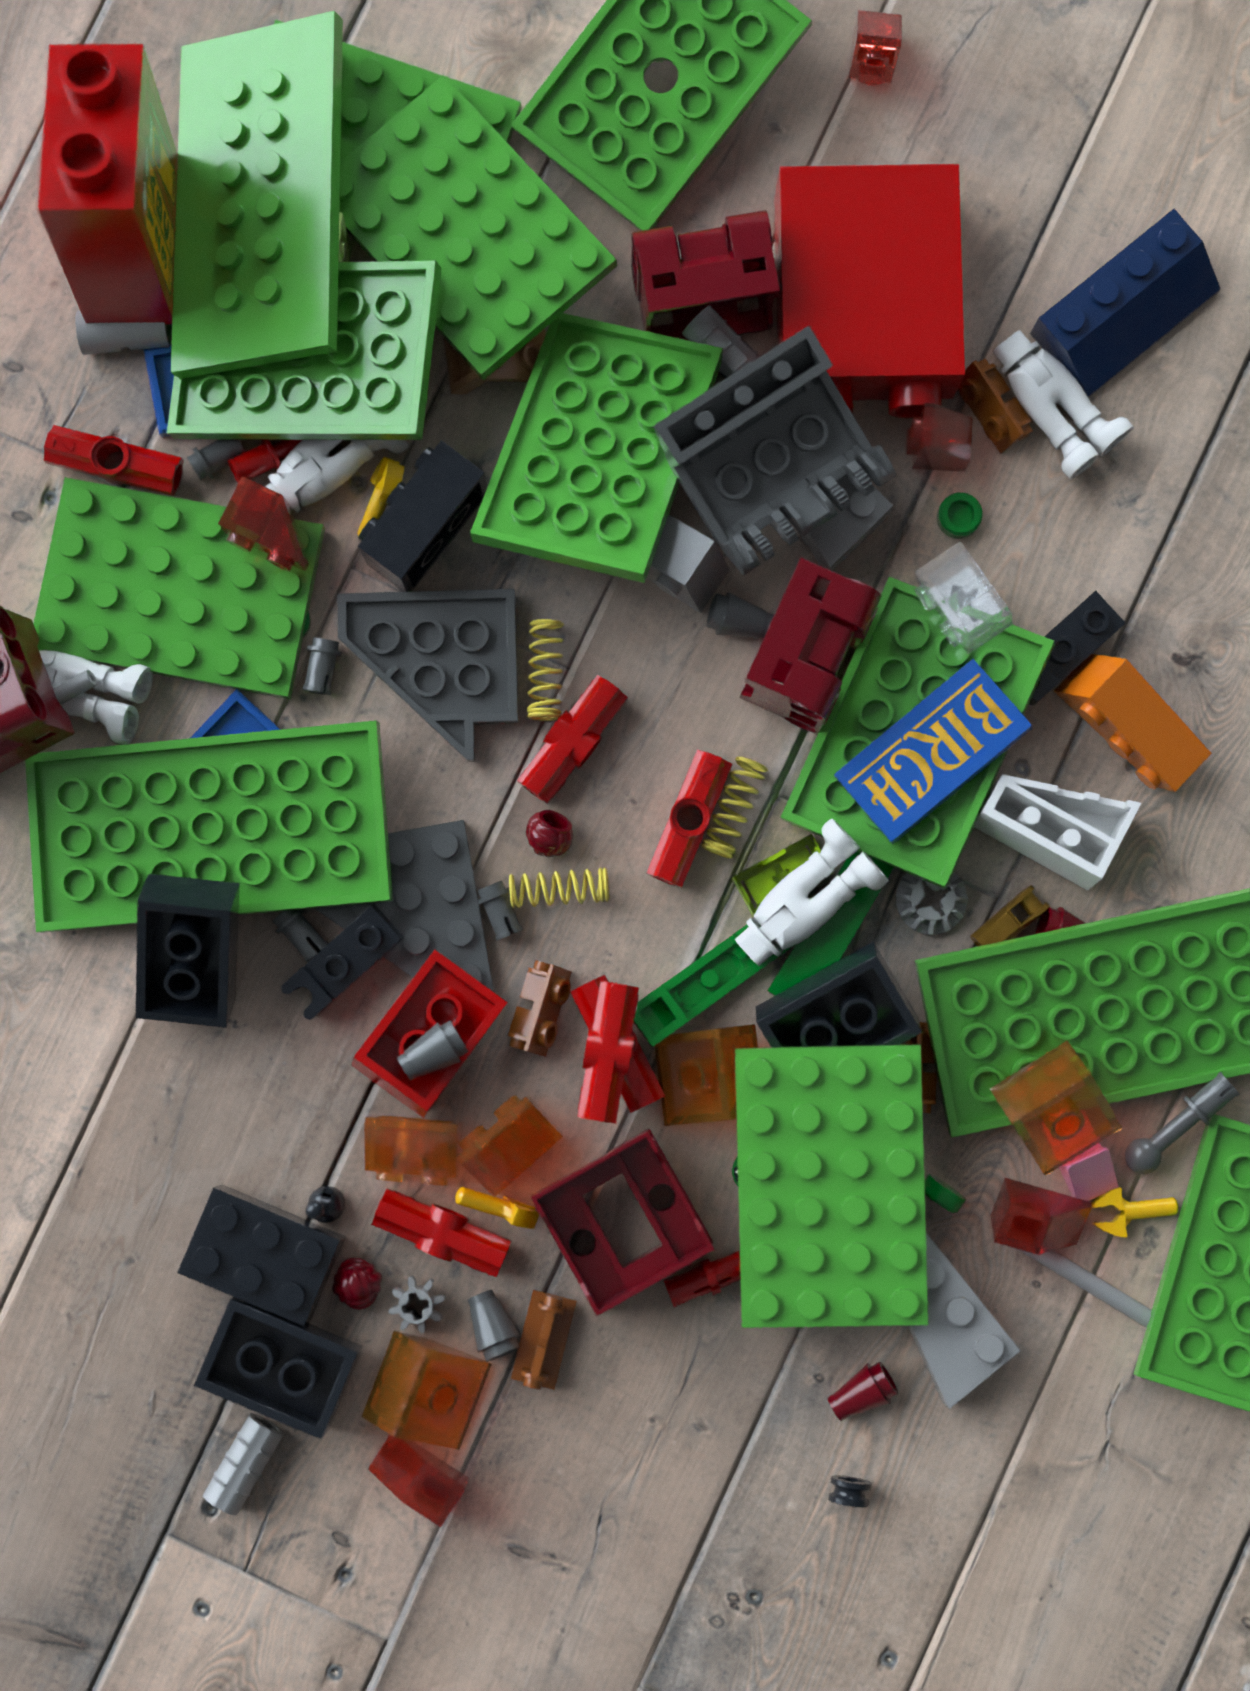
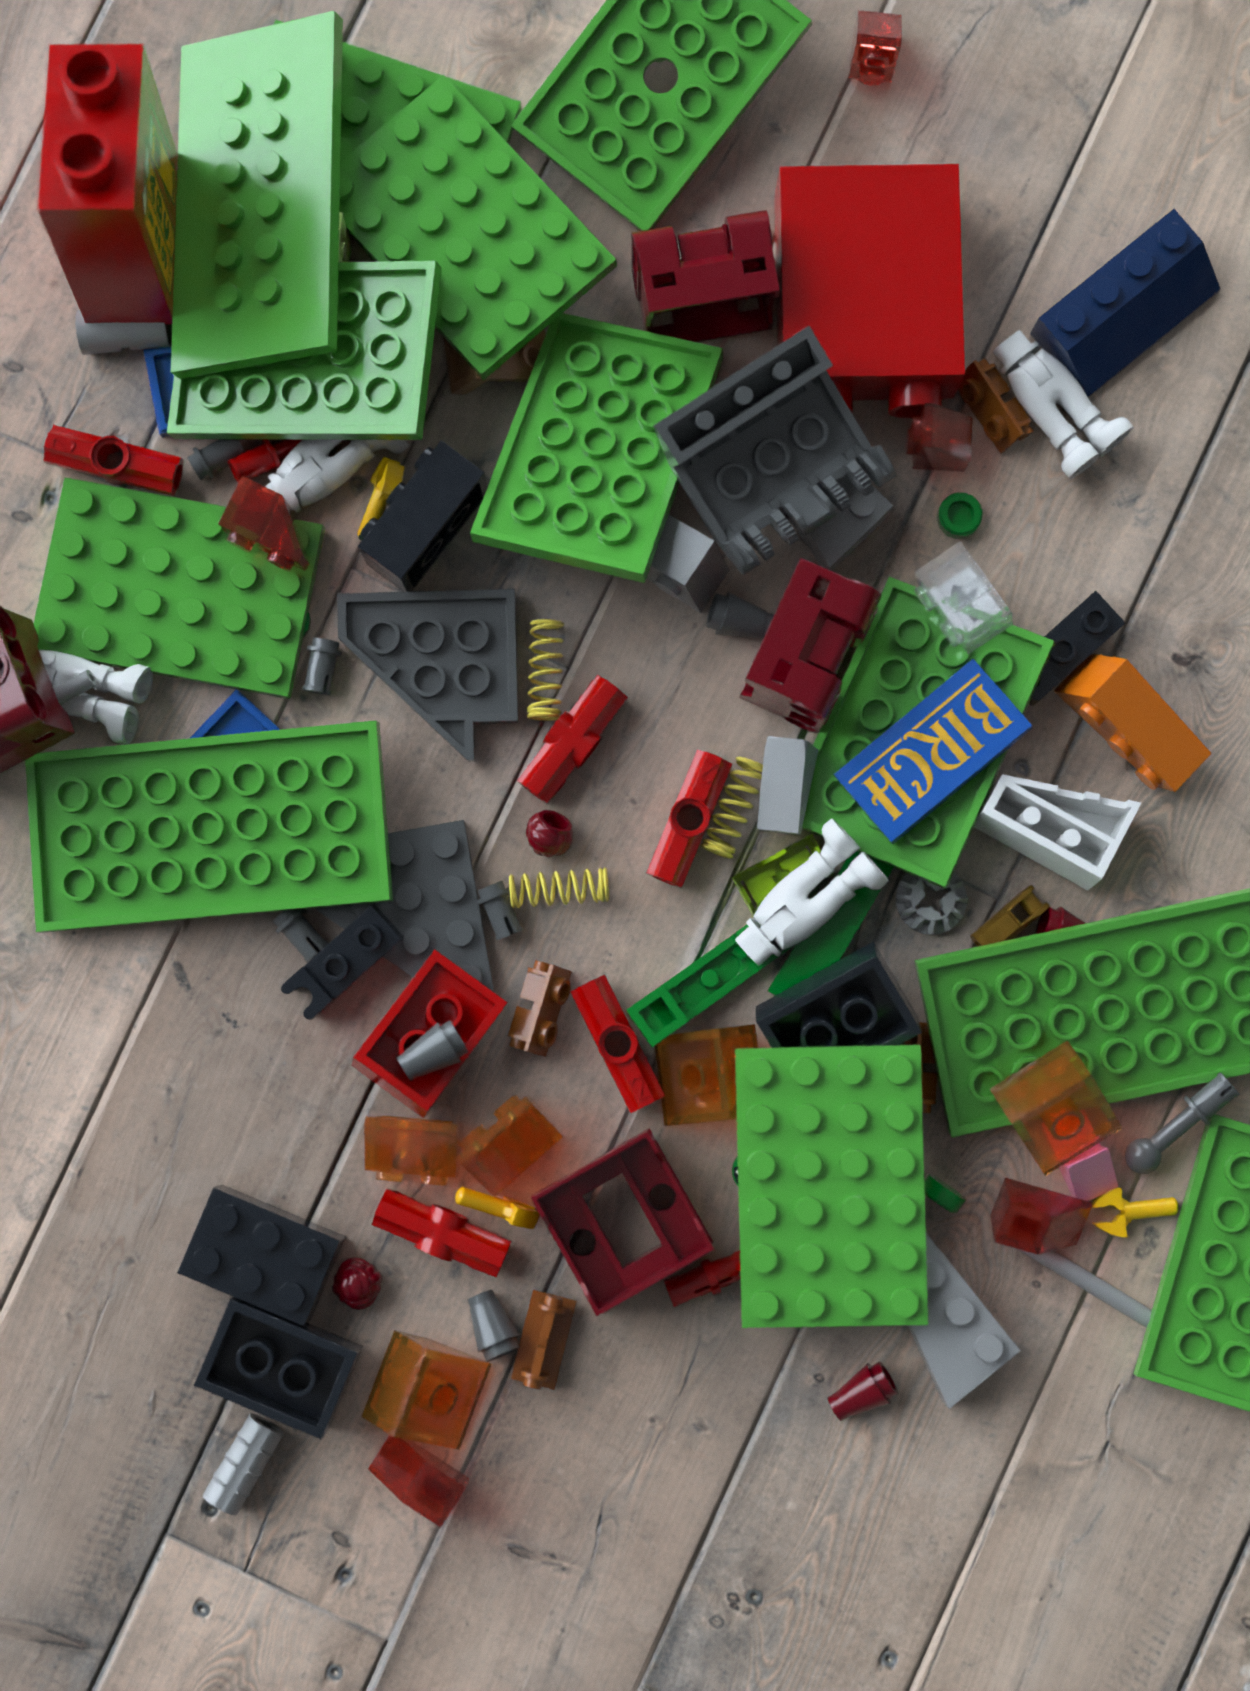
black brick [136,874,240,1028] -> none
black hinge [306,1186,345,1223] -> none
light grey gear [388,1275,446,1334] -> none
red piece [577,981,639,1124] -> none
light grey axle [682,305,760,379] -> none
black bush [828,1475,872,1508] -> none
none -> light grey slope [757,736,818,835]

